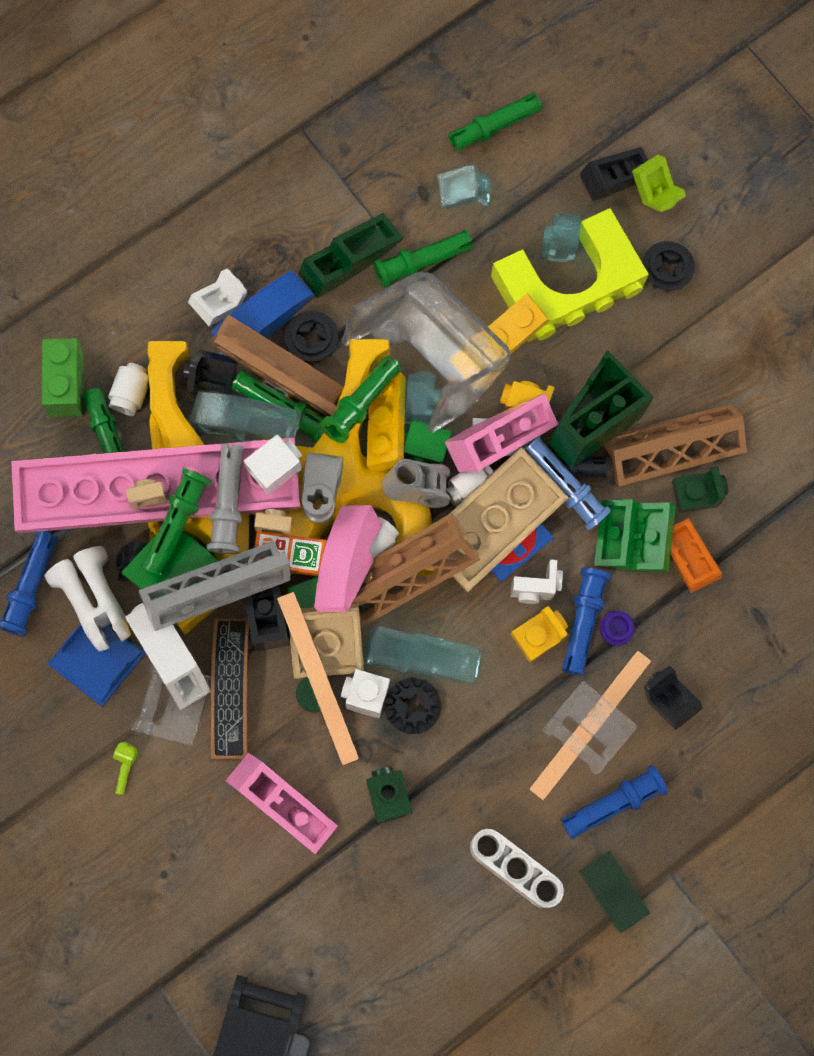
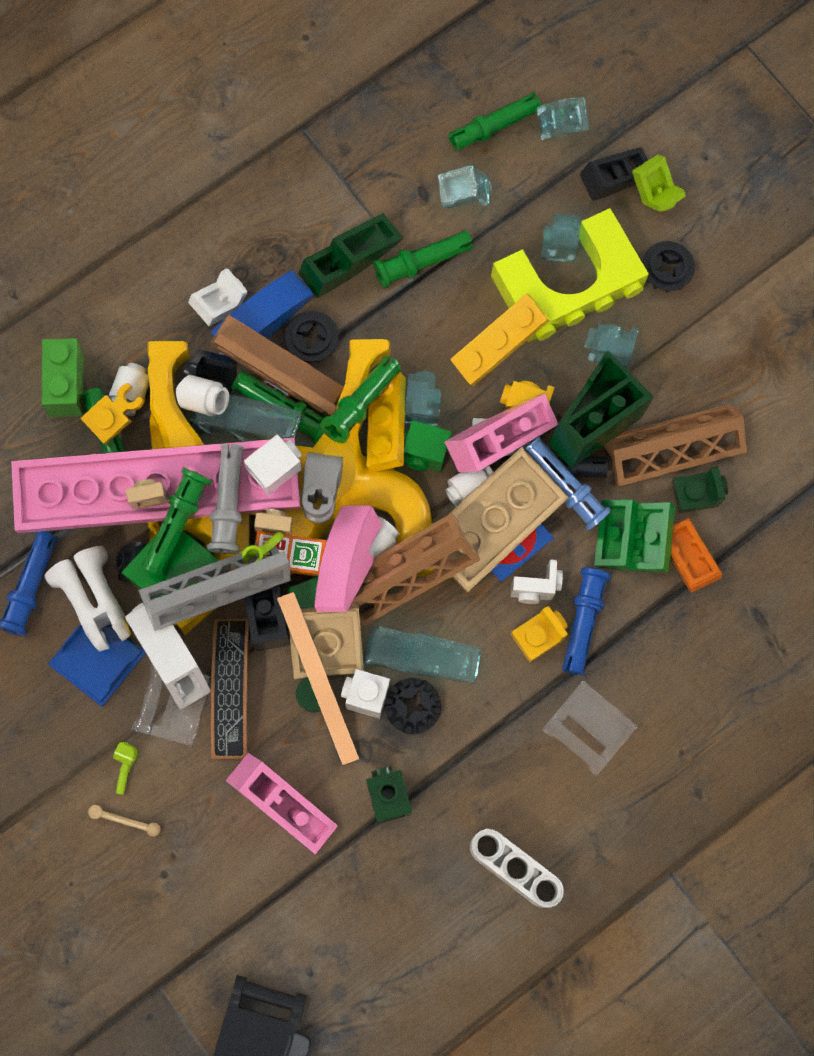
clear windscreen [341,272,511,433] -> none
light grey piece [381,459,450,508] -> none
light nougat sticker [530,650,651,800] -> none
blue pin [560,765,668,840] -> none
clear green plate [578,851,650,933] -> none
dark purple plate [599,611,635,646] -> none
black bracket [644,666,703,730] -> none
none -> yellow plate [81,383,145,445]
none -> tan hinge [88,805,161,837]
none -> white brick [176,375,229,416]
none -> lime hand [242,531,284,563]
none -> clear light blue brick [537,97,589,140]
none -> clear light blue brick [584,324,639,369]

